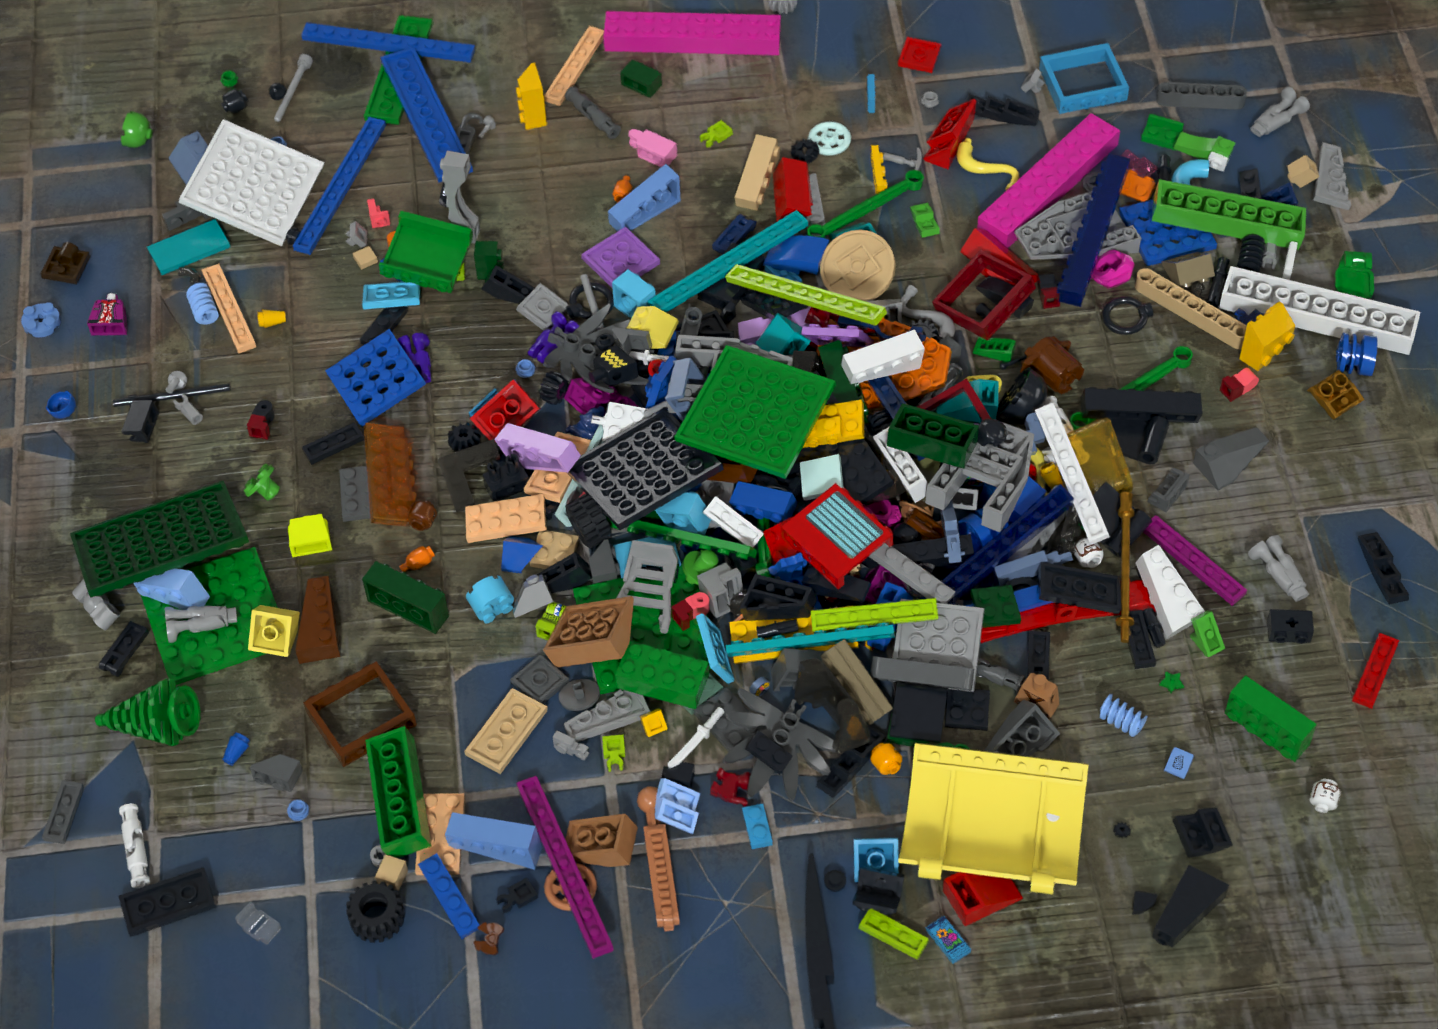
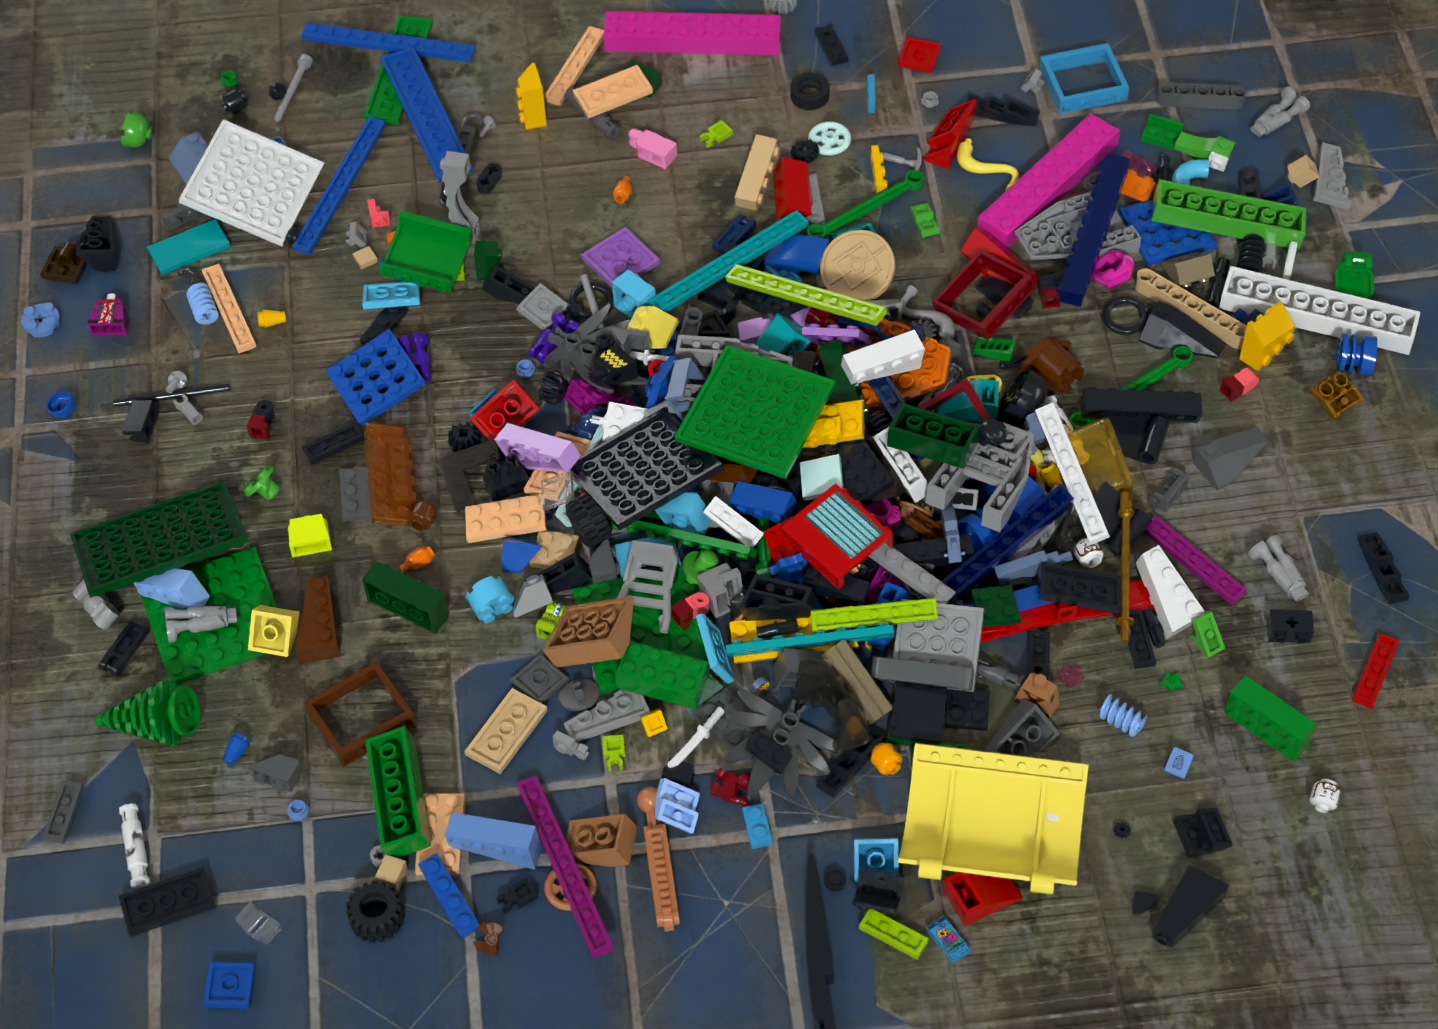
medium blue wedge [608,164,681,232] -> none
none -> black wedge [76,216,115,273]
none -> blue plate [203,962,256,1009]
none -> black beam [476,163,502,194]
none -> clear piece [541,470,574,511]
none -> light nougat plate [573,65,653,119]
none -> black tyre [790,72,829,111]
none -> black plate [814,24,848,66]
none -> clear pink plant [1058,664,1084,687]
none -> black wedge [1139,301,1226,358]

